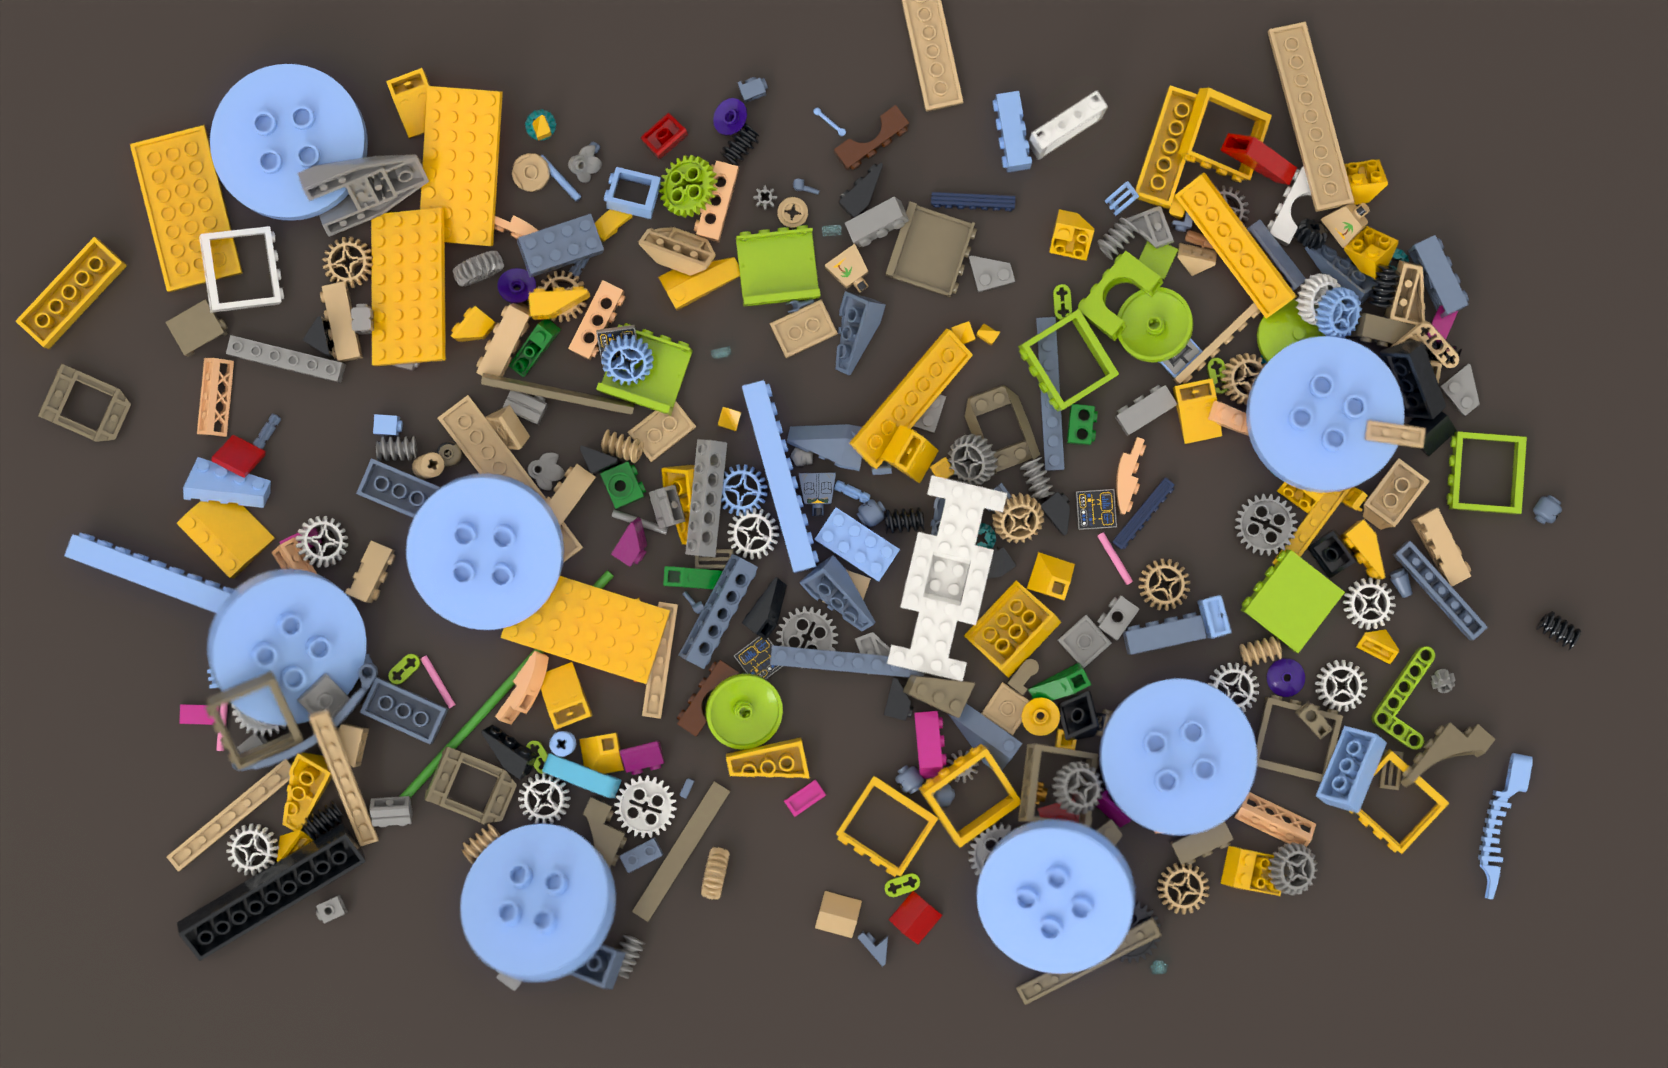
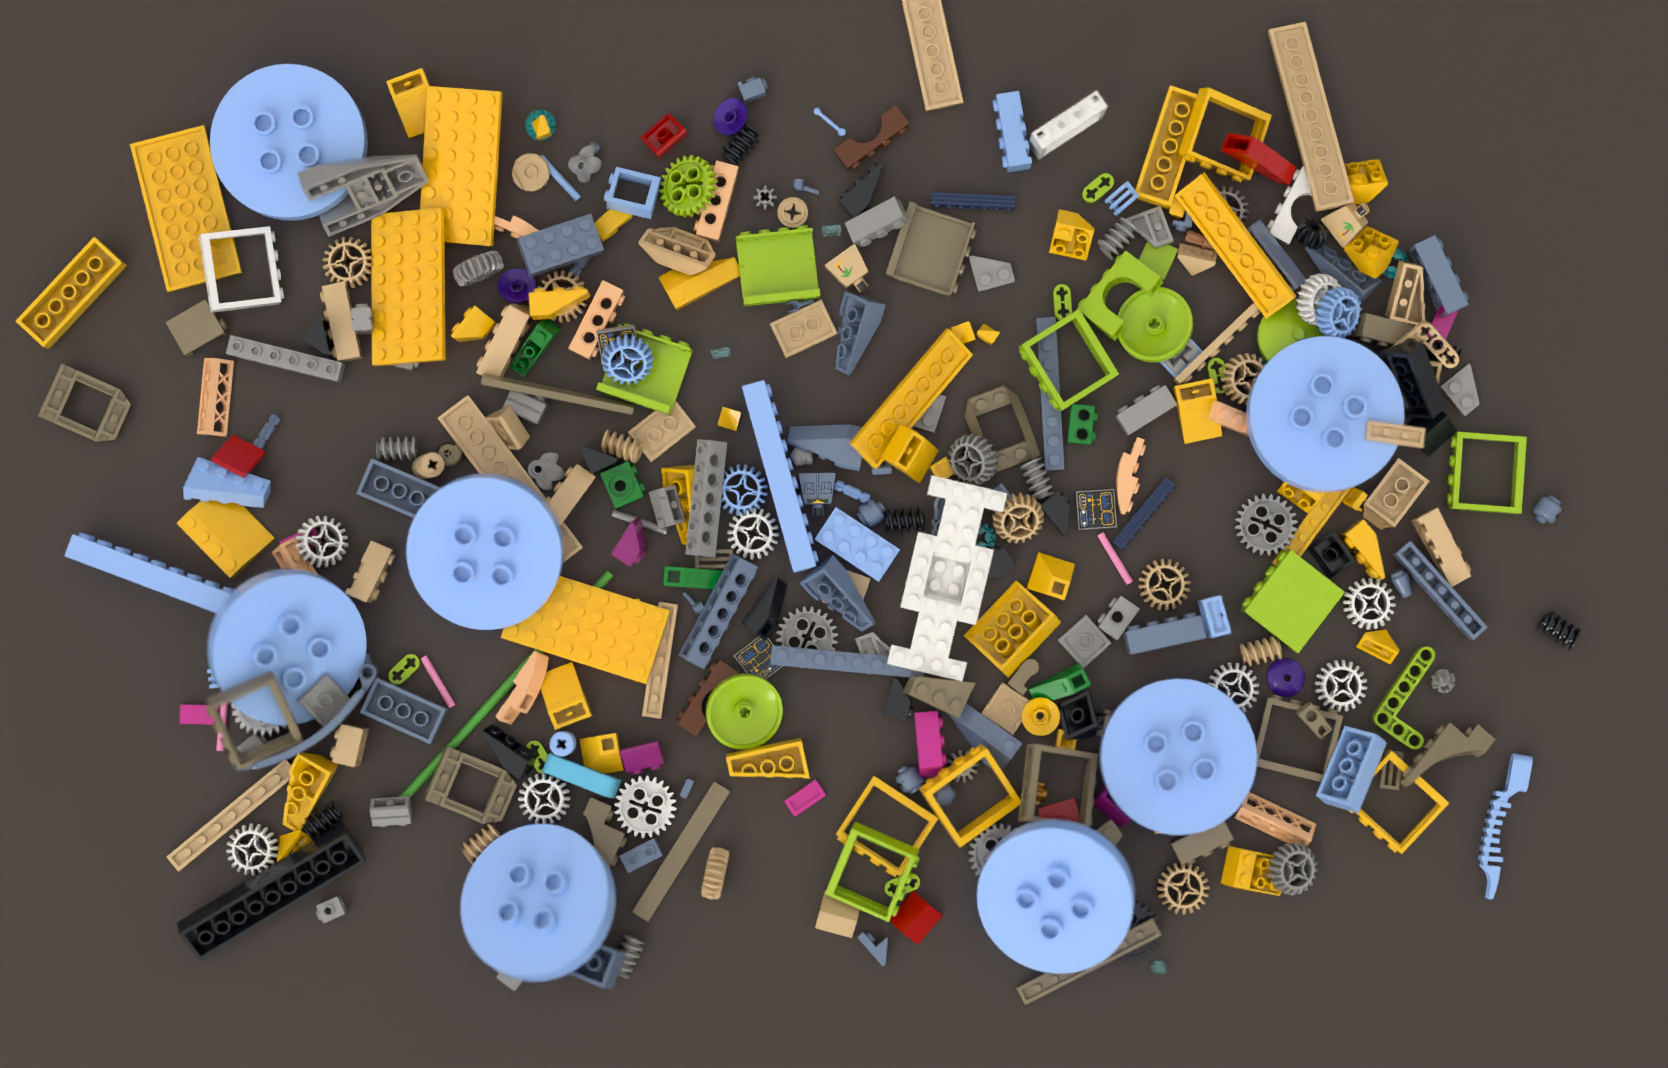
tan tile [309,709,379,847] -> none
light blue brick [373,414,403,436] -> none
light grey gear [1052,762,1104,814] -> none
black piece [1368,264,1401,307] -> none
none -> lime window [825,822,920,922]
none -> lime beam [1082,173,1114,204]

